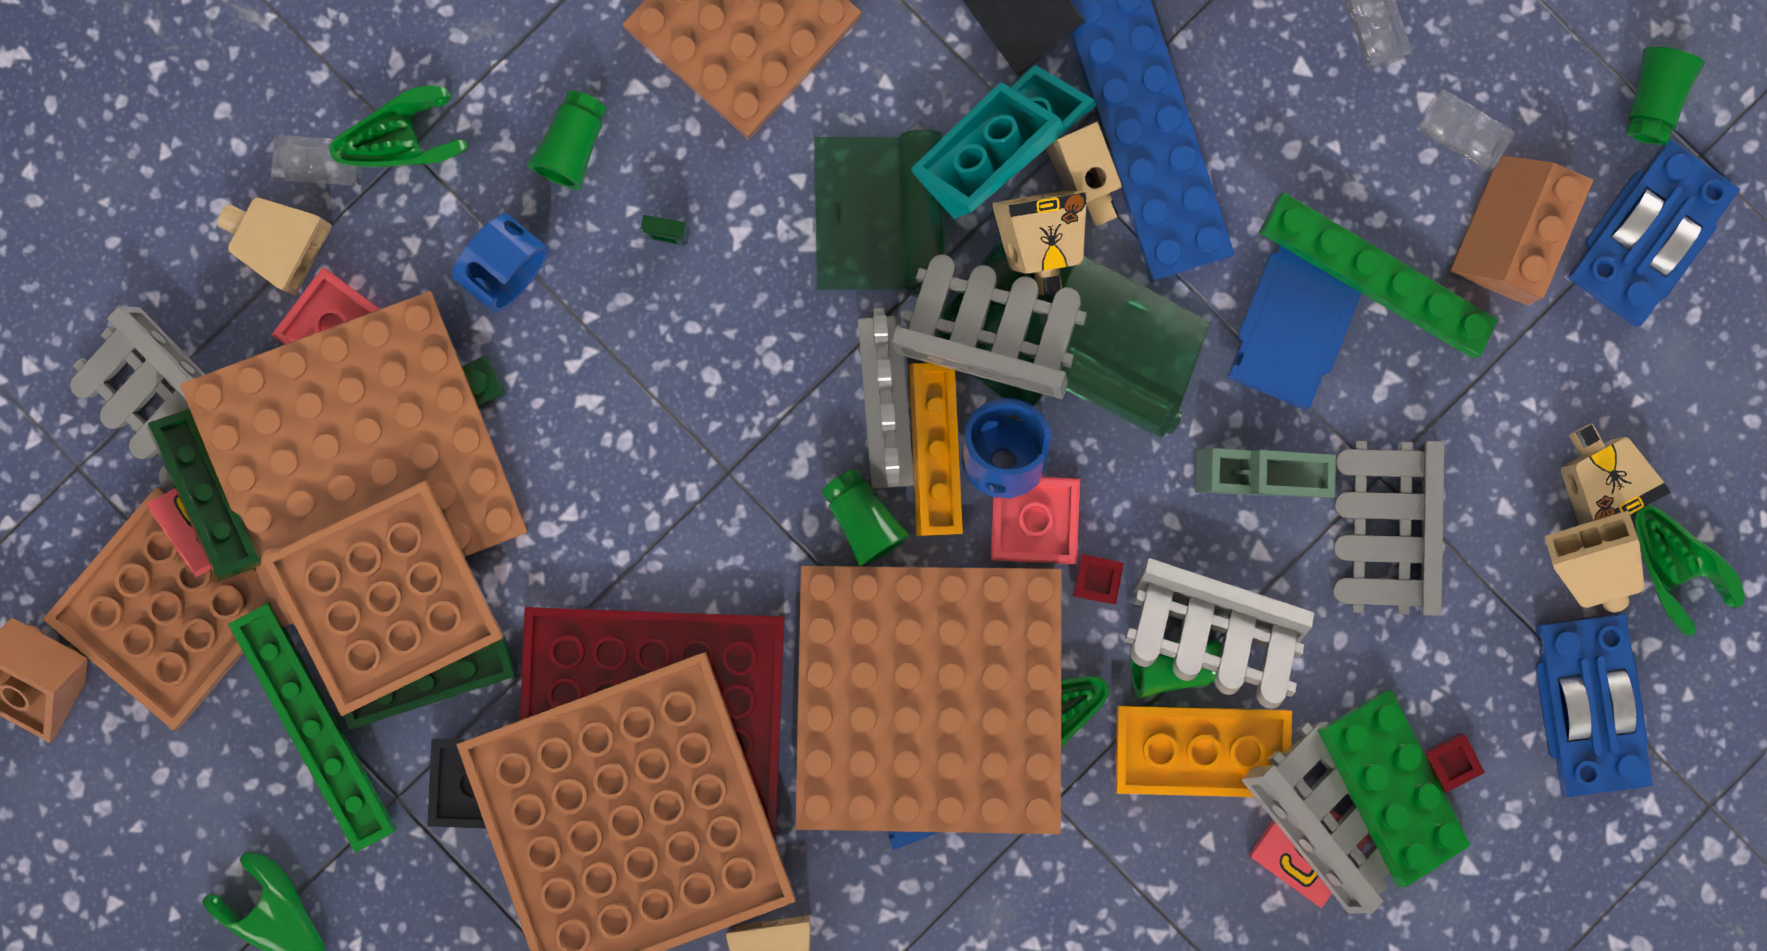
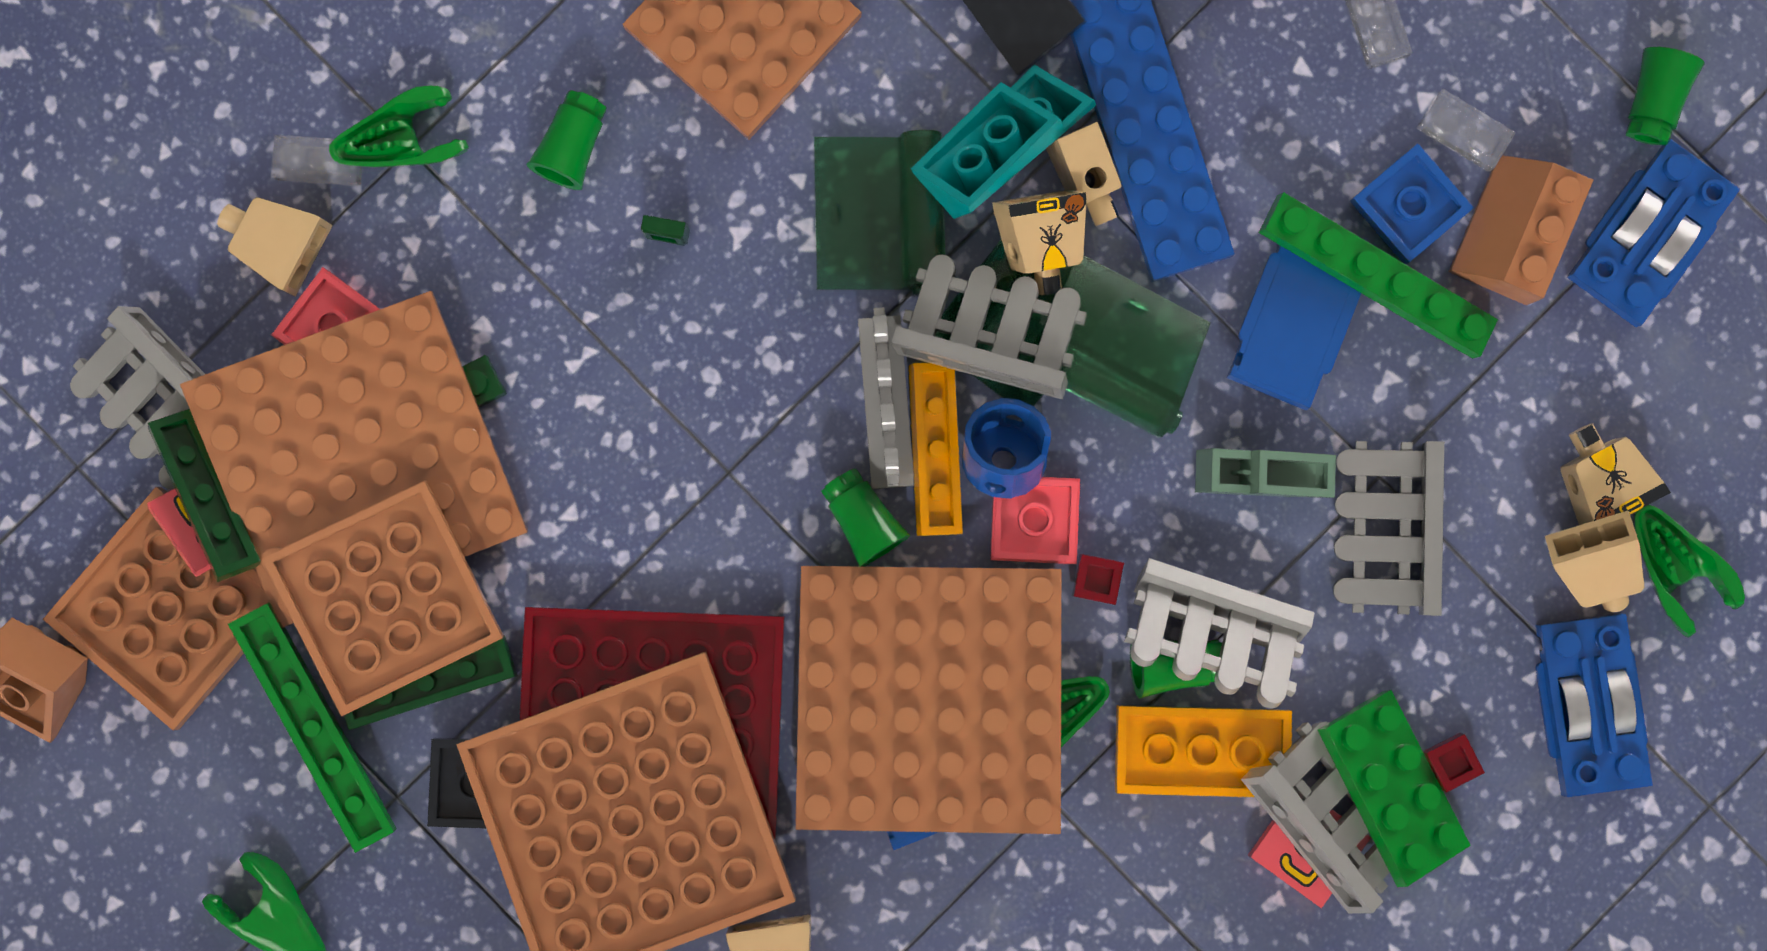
blue piece [452,213,549,313] -> none
none -> blue plate [1350,143,1474,264]

